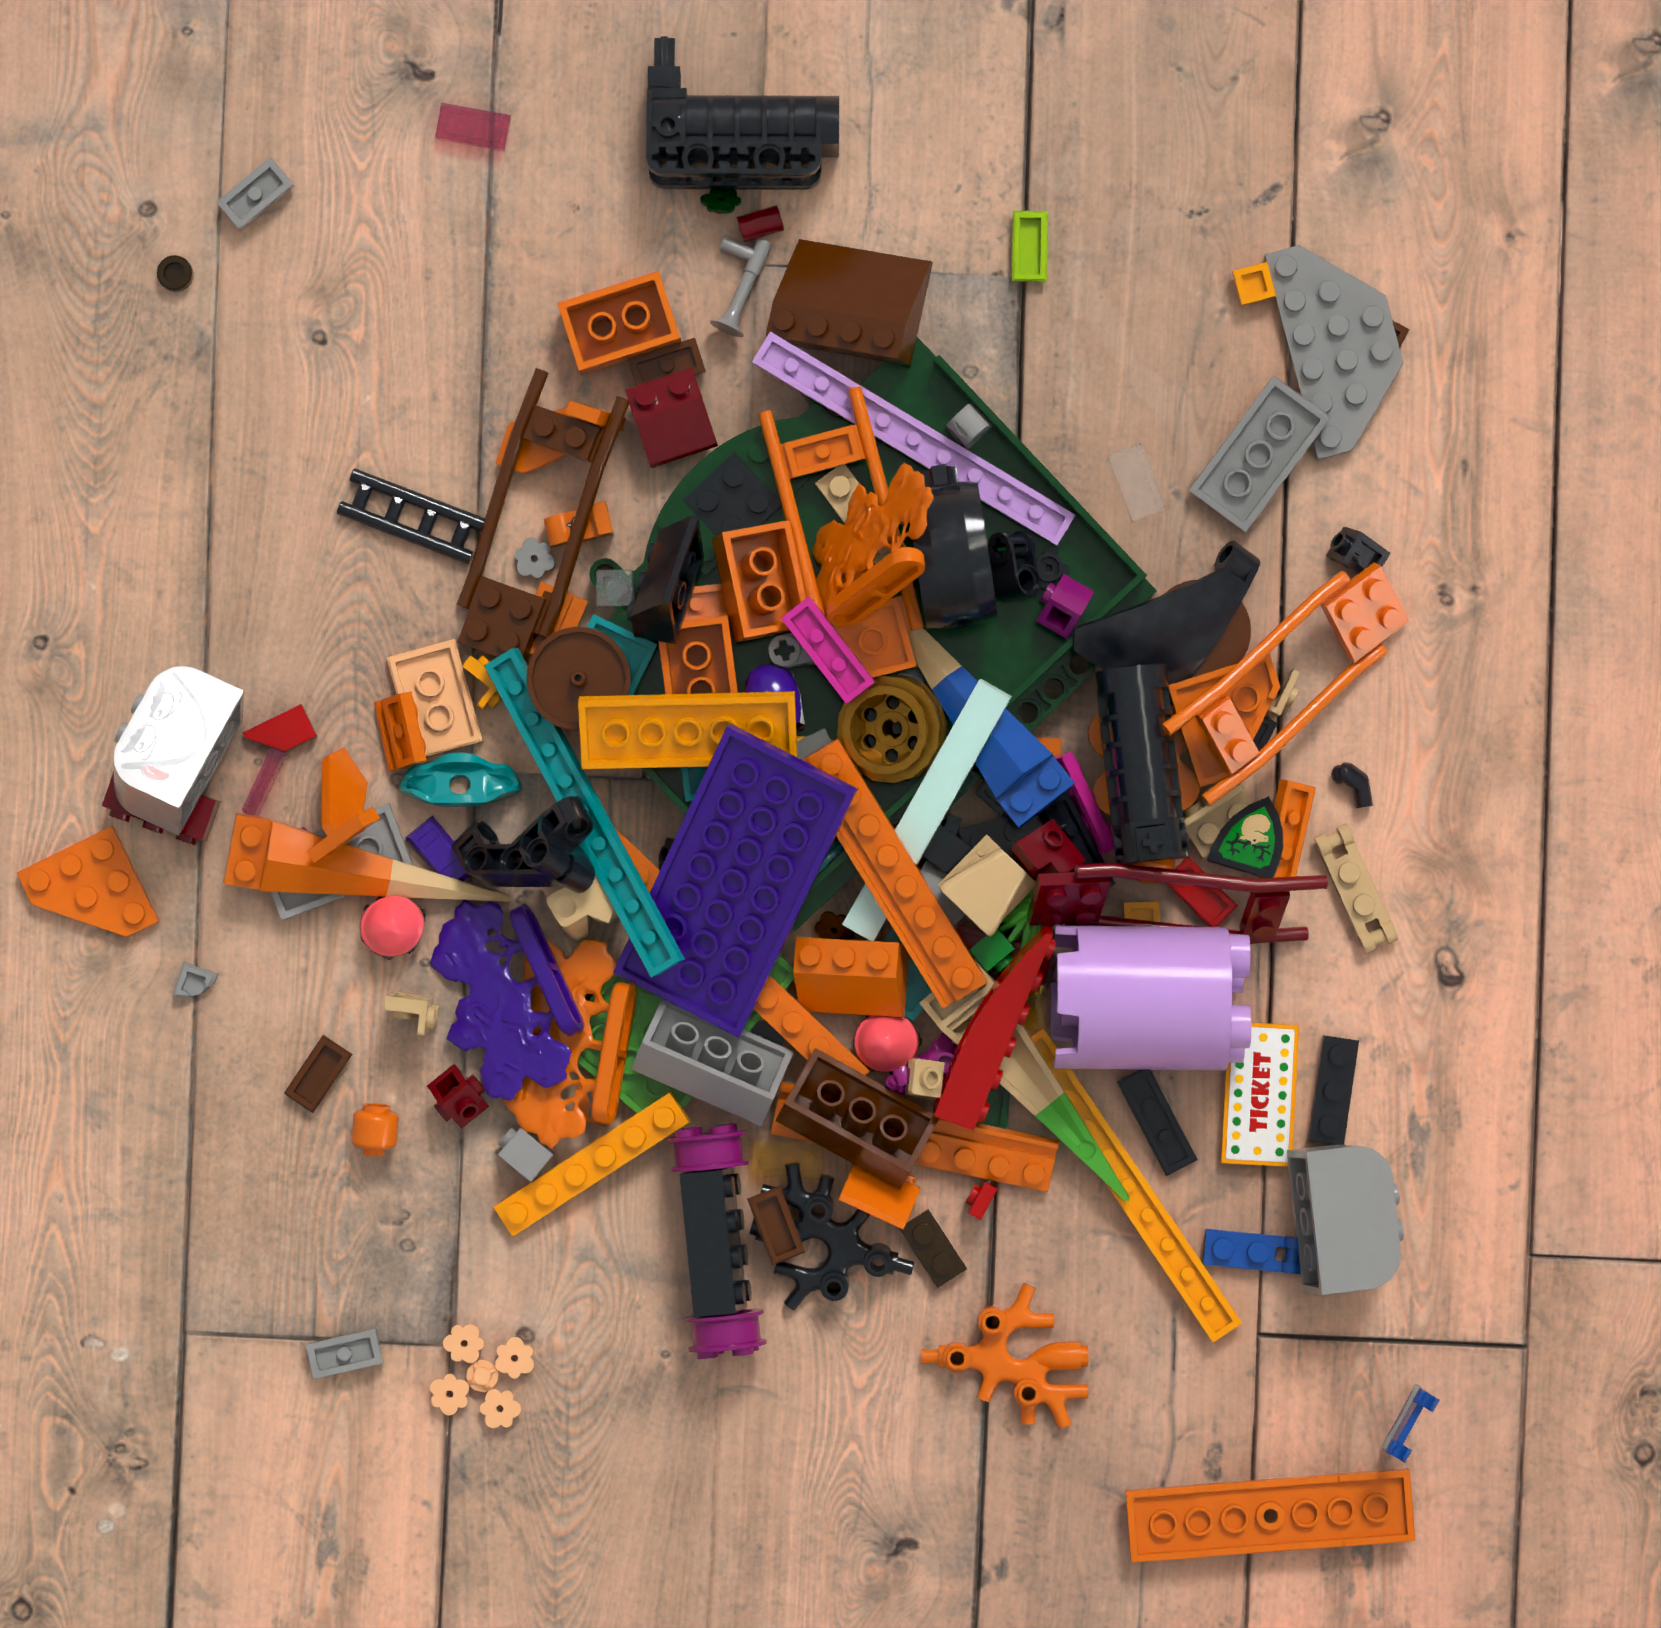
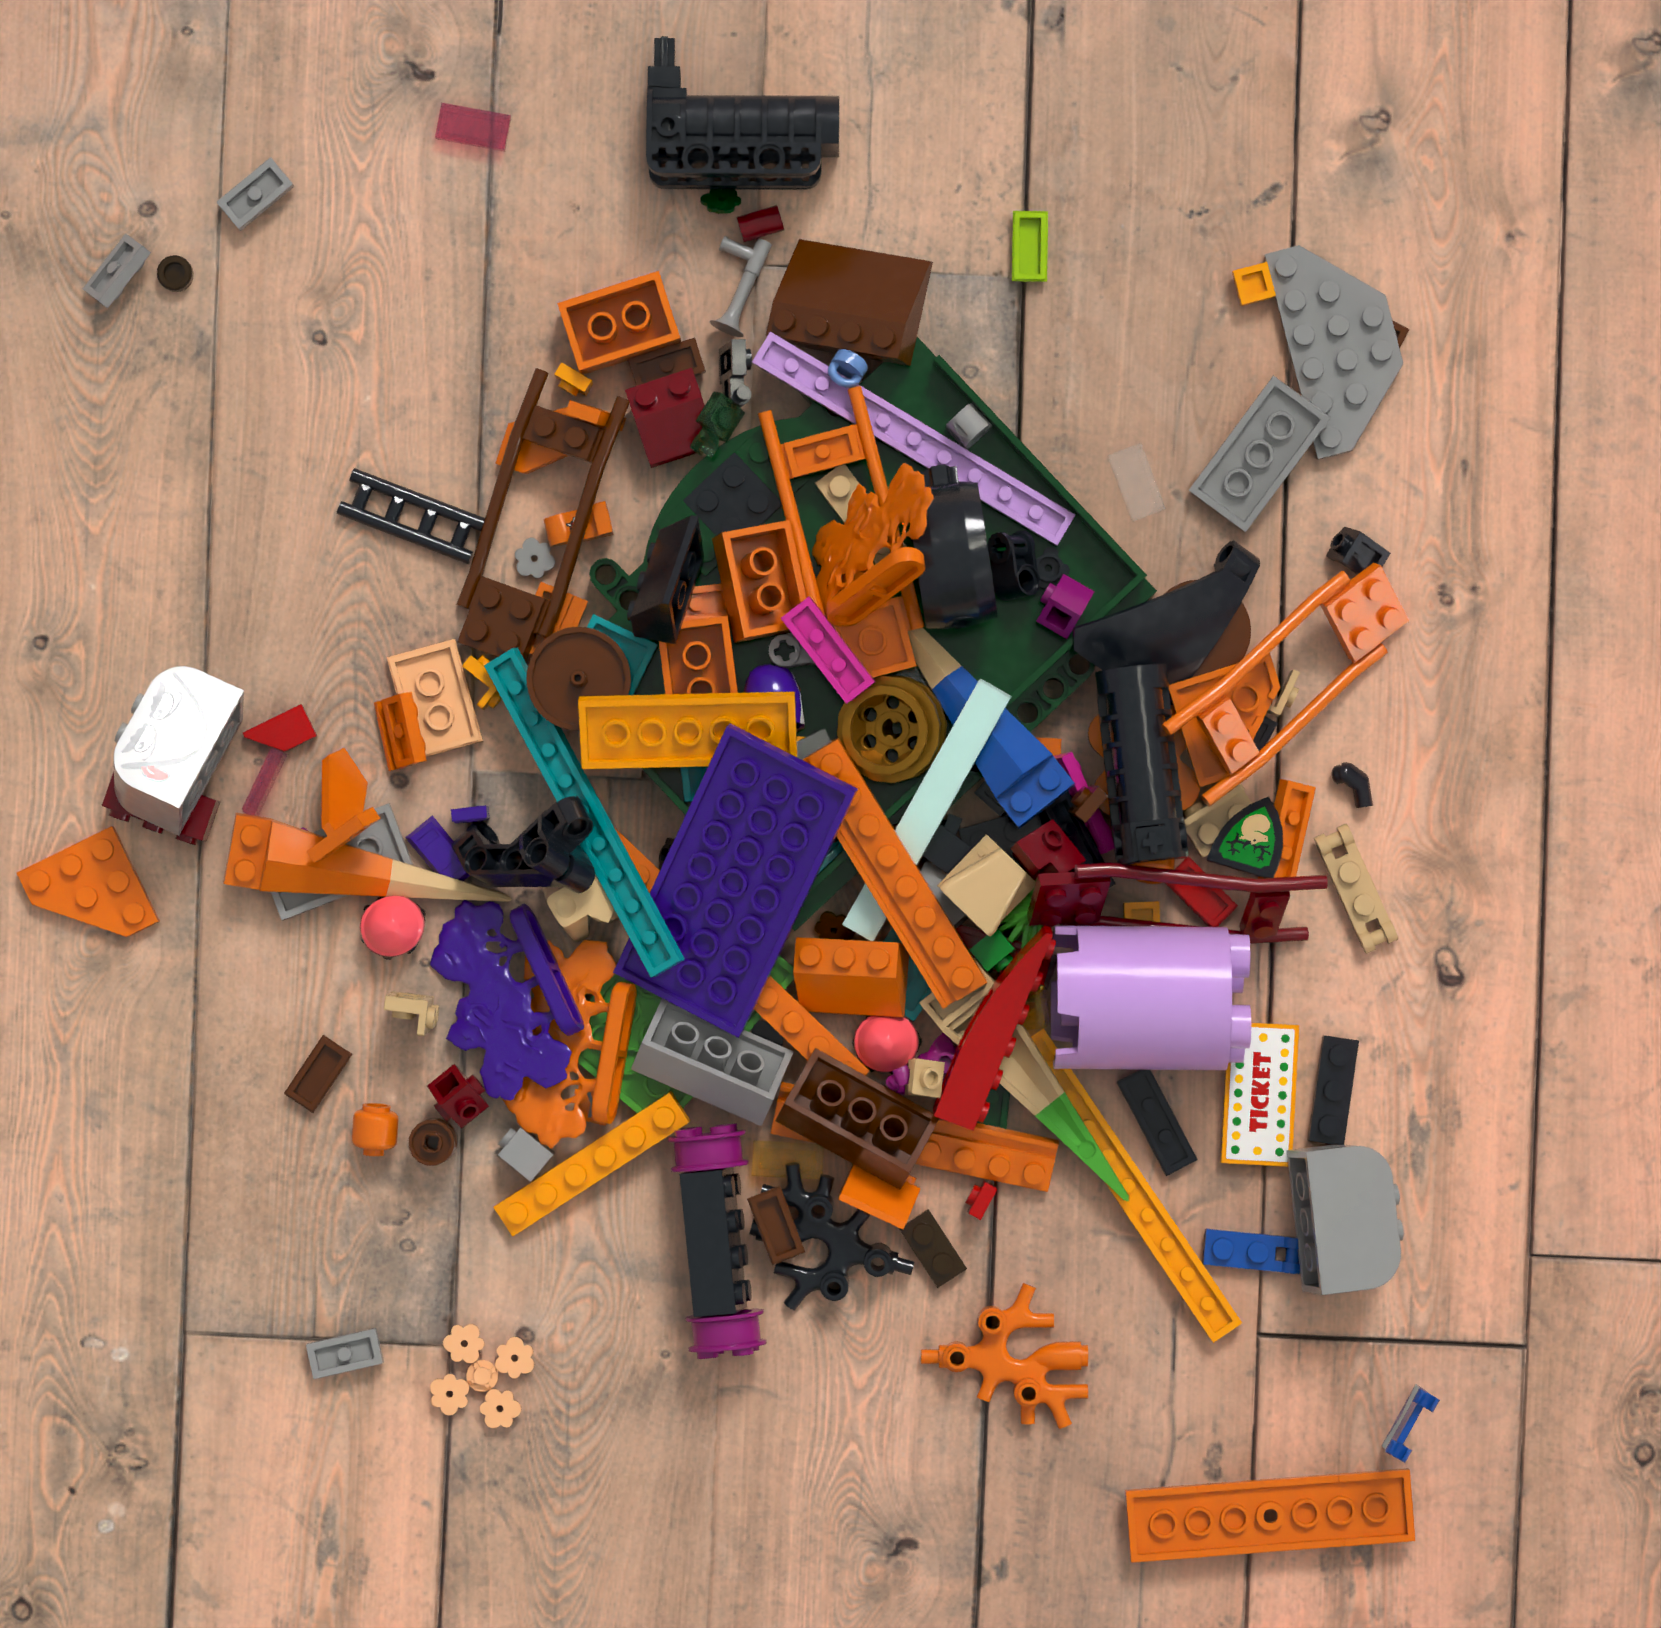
light grey tile [172,962,218,998] -> none
teal piece [399,753,522,807] -> none
clear plate [596,570,634,607] -> none
none -> light grey plate [83,234,151,308]
none -> reddish brown wheel [409,1118,458,1166]
none -> dark purple tile [451,805,490,824]
none -> light orange plate [554,362,593,397]
none -> clear green plate [690,392,745,458]
none -> black plate [719,339,752,411]
none -> medium blue tile [828,349,868,388]
none -> reddish brown plate [1068,784,1109,823]

